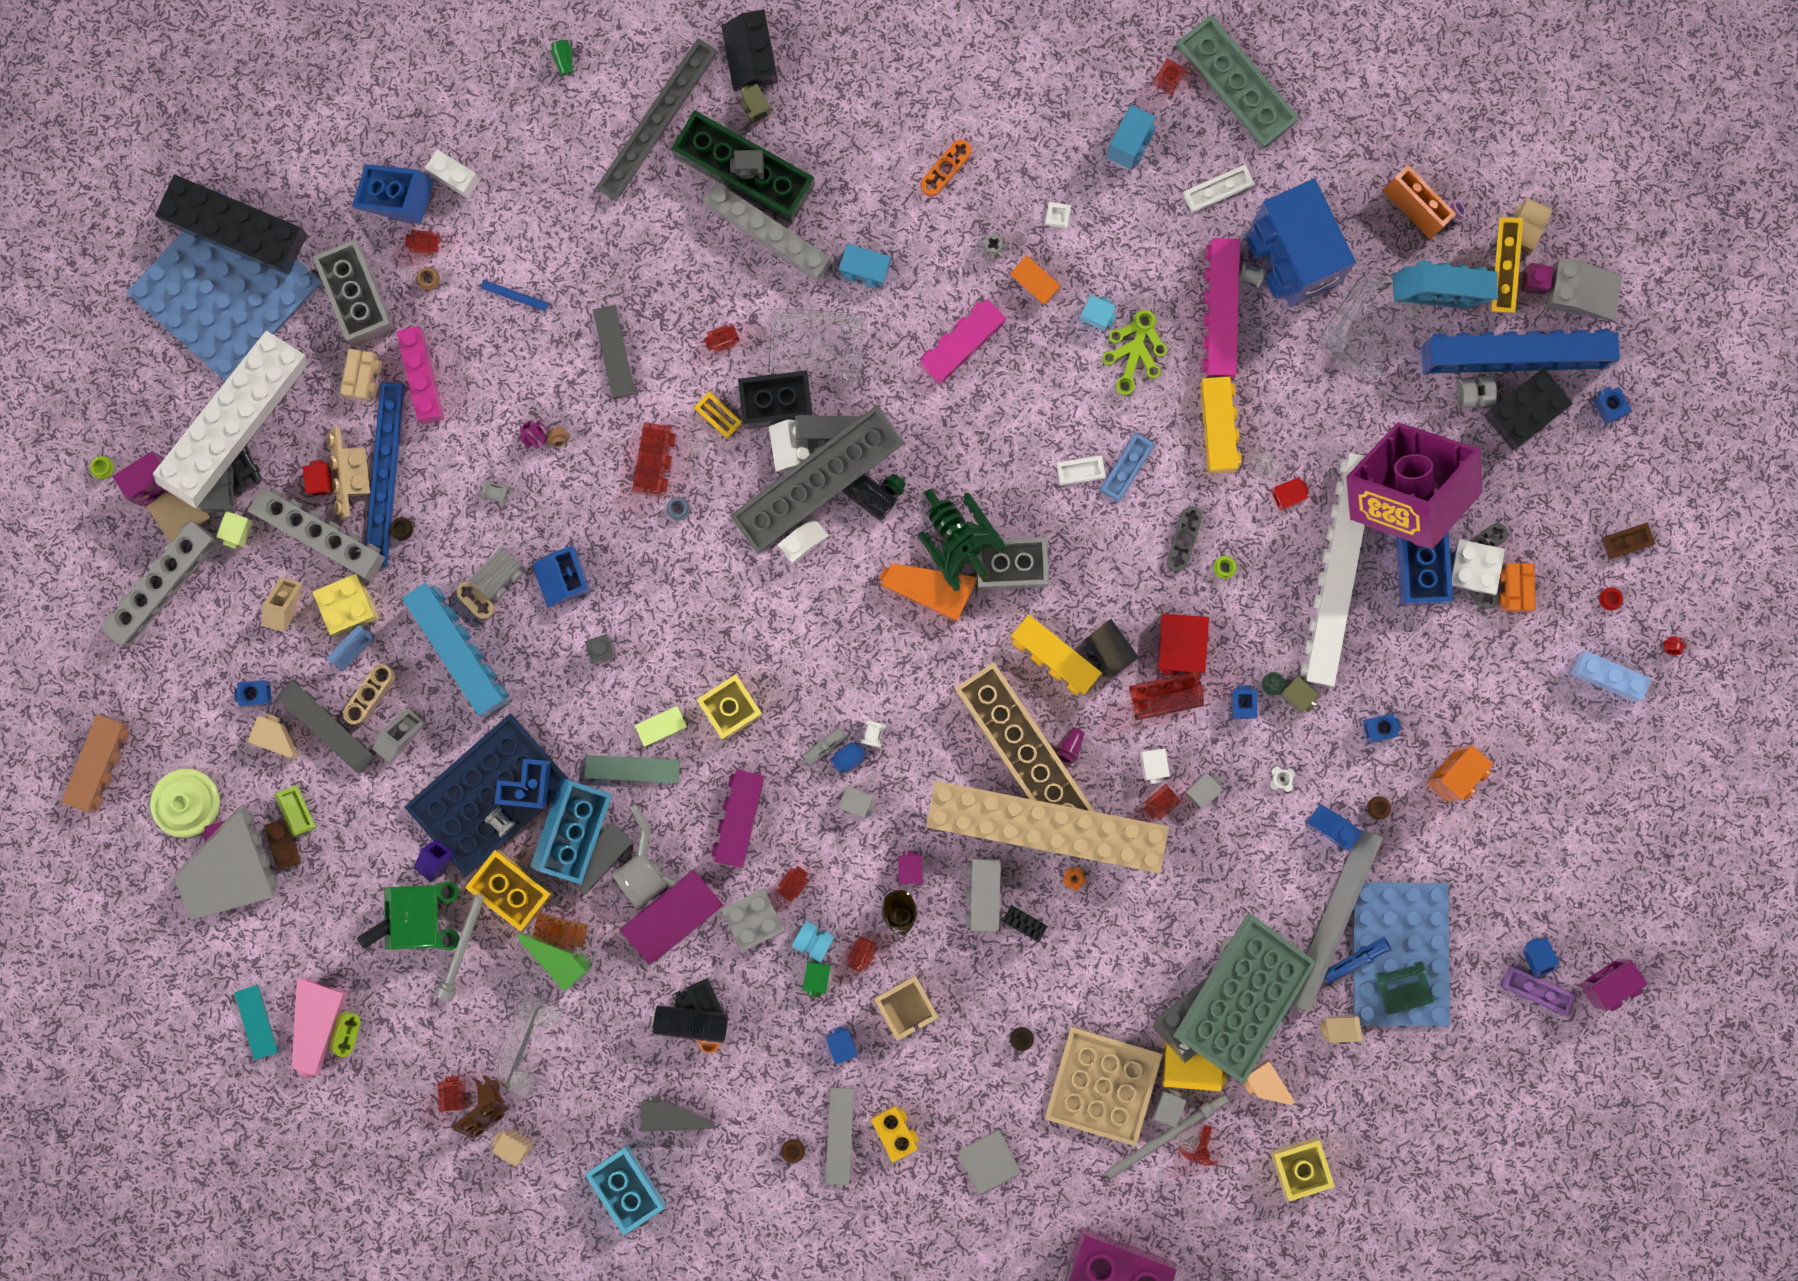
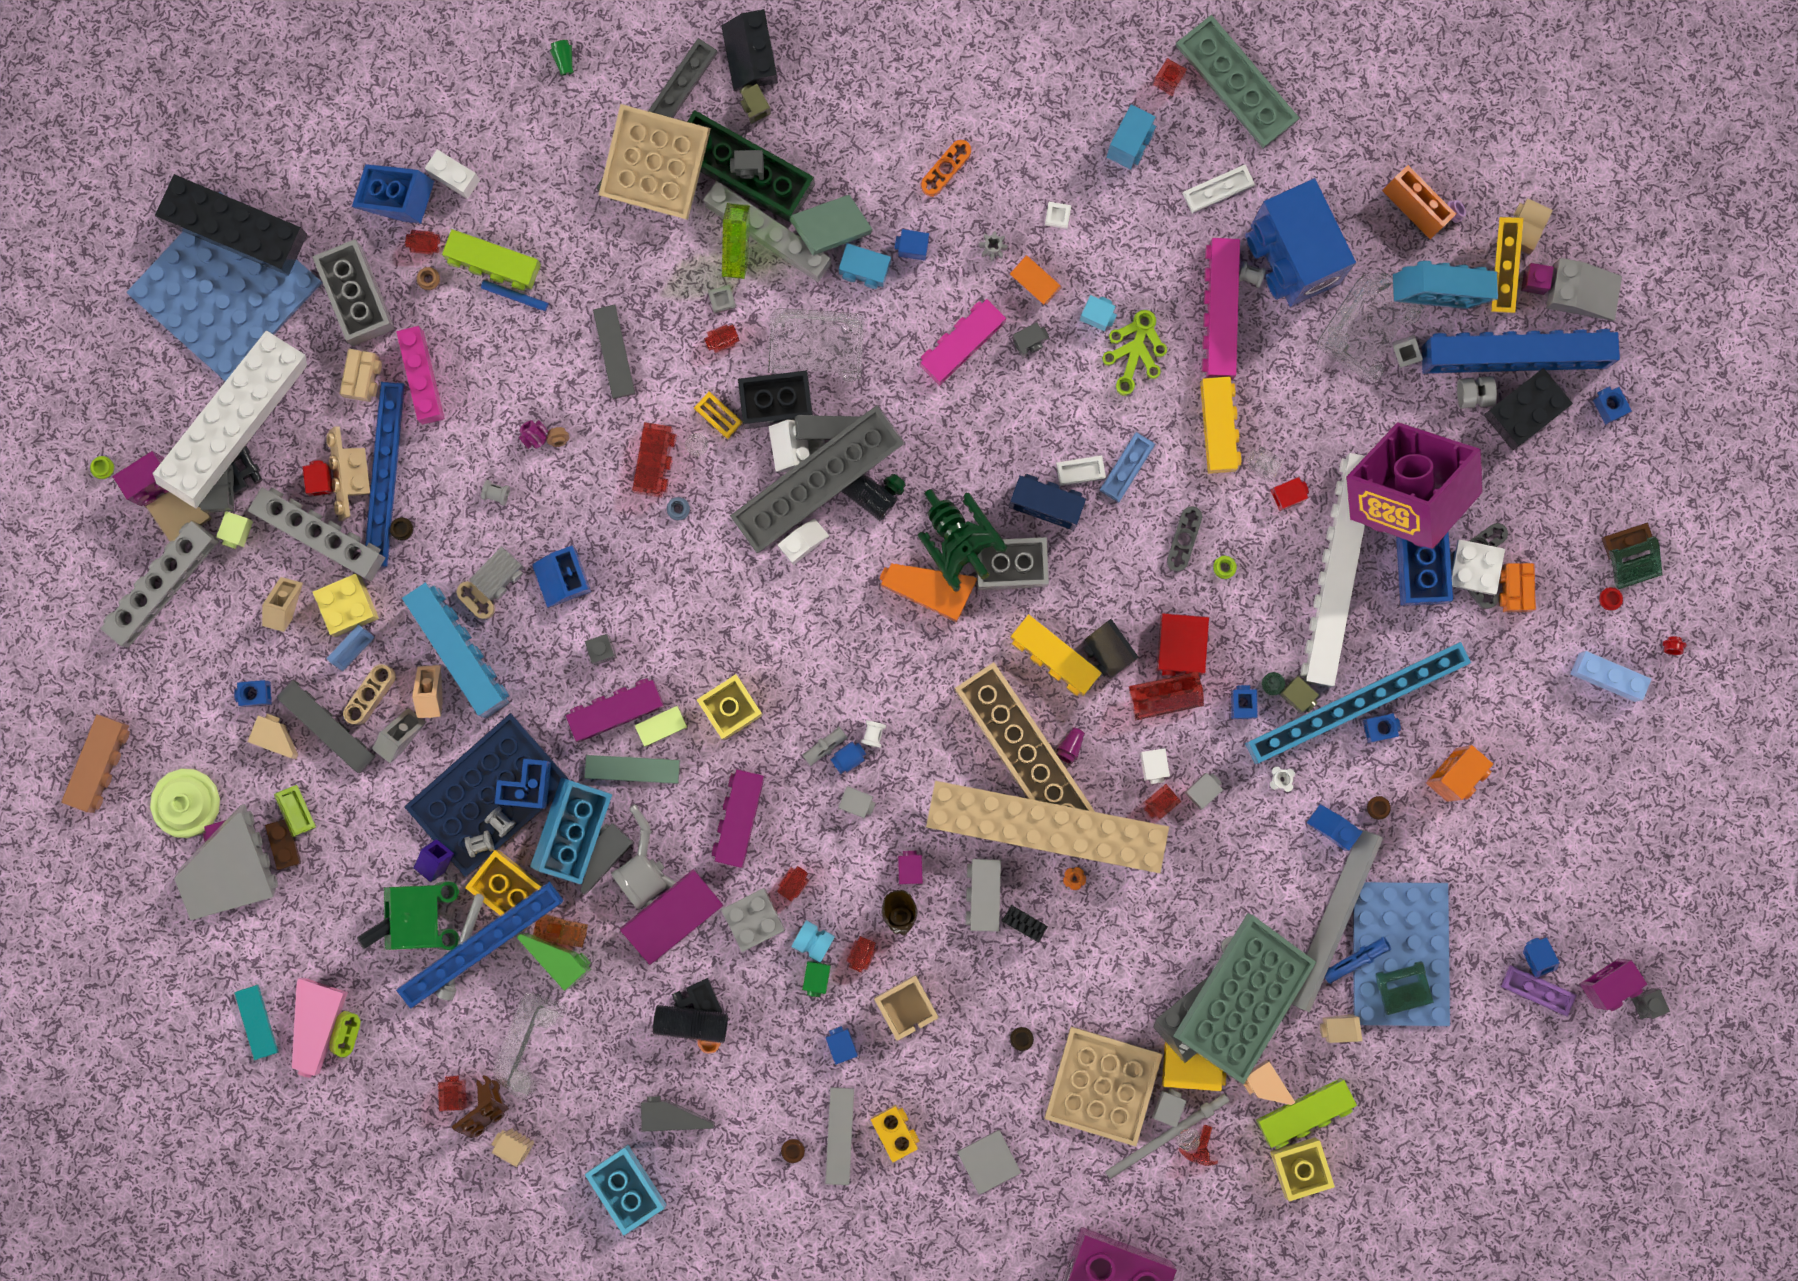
none -> blue tile [396,881,564,1009]
none -> light nougat slope [412,665,443,718]
none -> lime brick [442,229,541,291]
none -> light grey bush [465,830,494,858]
none -> magenta brick [565,678,665,743]
none -> tan plate [599,104,711,220]
none -> light grey tile [708,285,736,314]
none -> clear neon green brick [722,203,750,279]
none -> sand green tile [790,195,873,255]
none -> blue brick [895,229,929,261]
none -> dark blue brick [1009,474,1086,531]
none -> dark grey brick [1012,322,1049,359]
none -> dark azure brick [1245,642,1471,764]
none -> lime brick [1256,1078,1357,1149]
none -> light grey brick [1392,335,1423,368]
none -> clear green plate [1609,536,1663,589]
none -> dark grey brick [1631,988,1670,1020]

